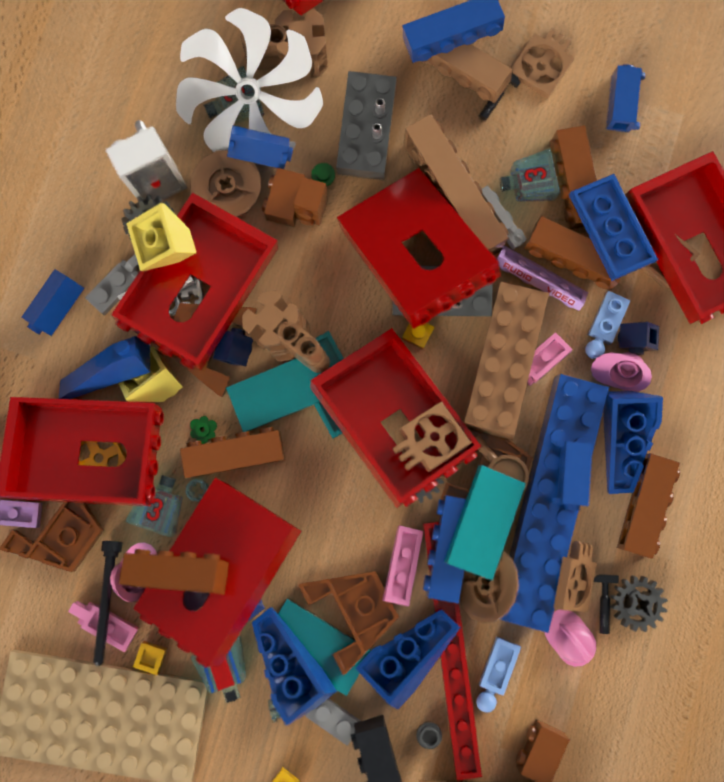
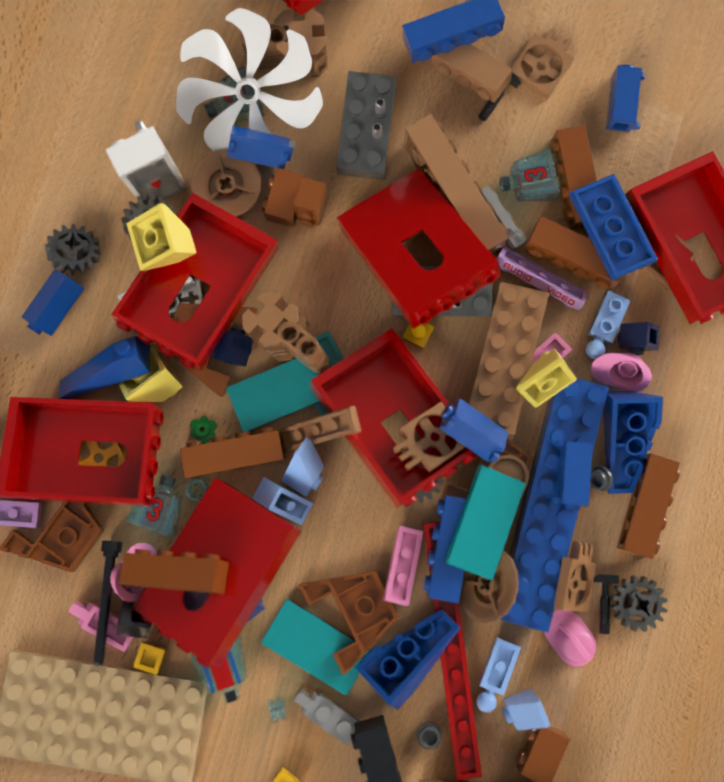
light grey hinge [85,254,140,315] -> none
blue wedge [252,607,337,726] -> none
green plate [311,163,335,187] -> none
none -> dark grey gear [45,224,100,275]
none -> black panel [116,601,151,638]
none -> light blue slope [252,477,314,525]
none -> medium nougat tile [280,406,361,452]
none -> light blue slope [281,437,324,497]
none -> blue brick [439,398,508,462]
none -> light blue slope [502,688,551,730]
none -> light yellow slope [516,348,577,408]
none -> dark grey plate [590,466,613,491]

